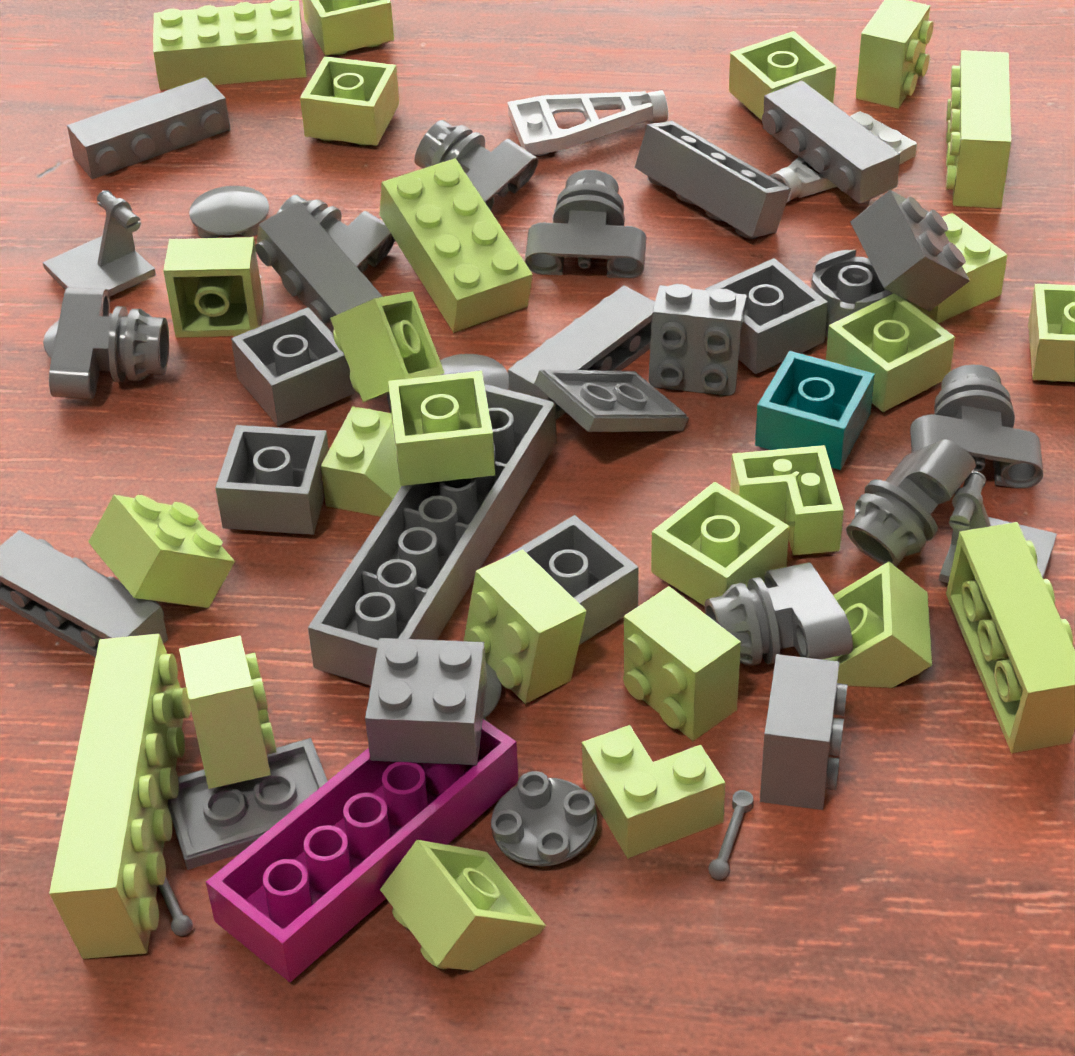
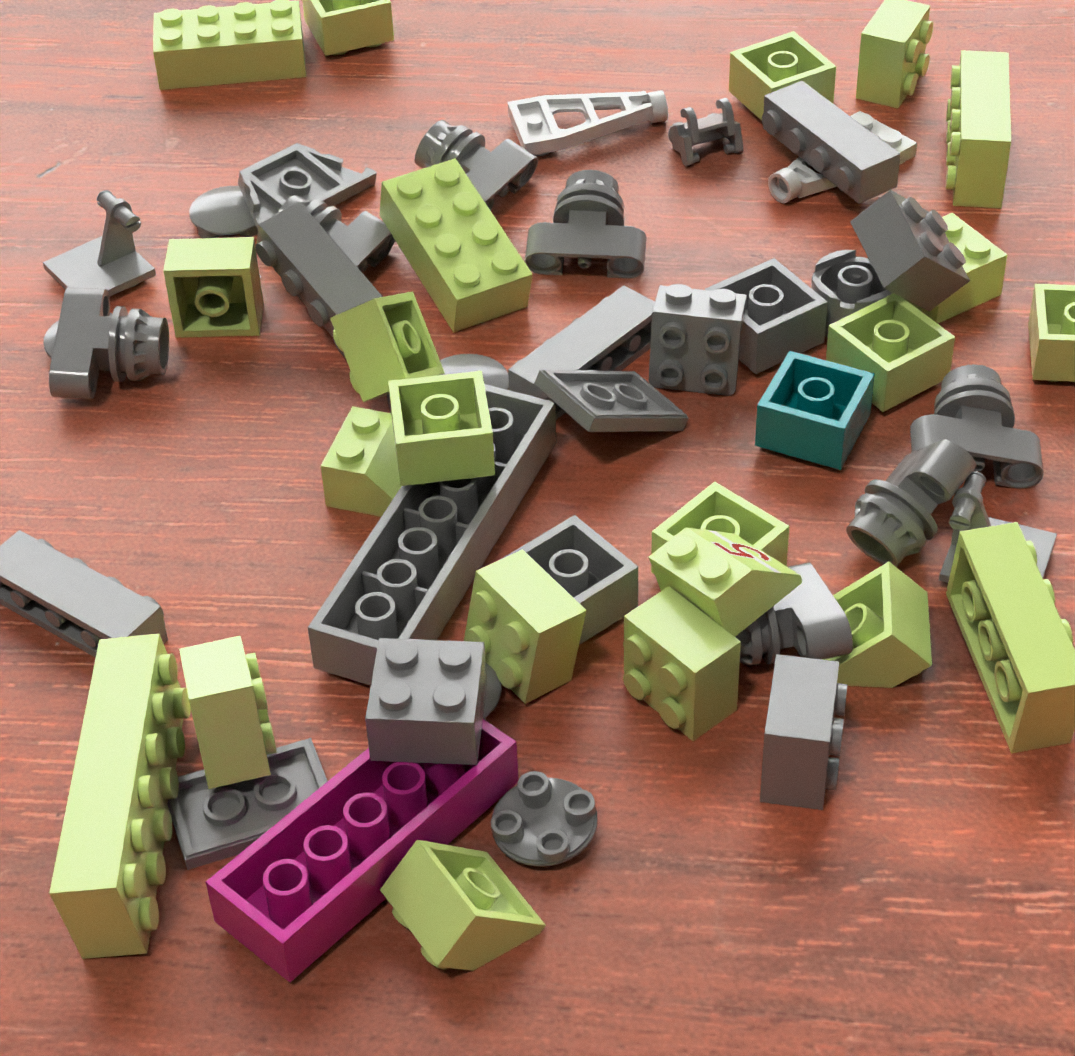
light grey brick [67,77,230,179] -> none
yellowish green brick [88,495,235,608] -> none
light grey hinge [158,877,193,936] -> none
light grey brick [215,425,329,535] -> none
light grey brick [231,307,355,426] -> none
yellowish green brick [300,56,399,146] -> none
yellowish green brick [582,725,725,859] -> none
light grey brick [634,121,791,239] -> none
light grey hinge [708,790,753,880] -> none
yellowish green brick [730,445,844,555] -> none
none -> light grey wing [238,143,377,229]
none -> yellowish green slope [649,527,802,637]
none -> light grey piece [668,98,743,166]

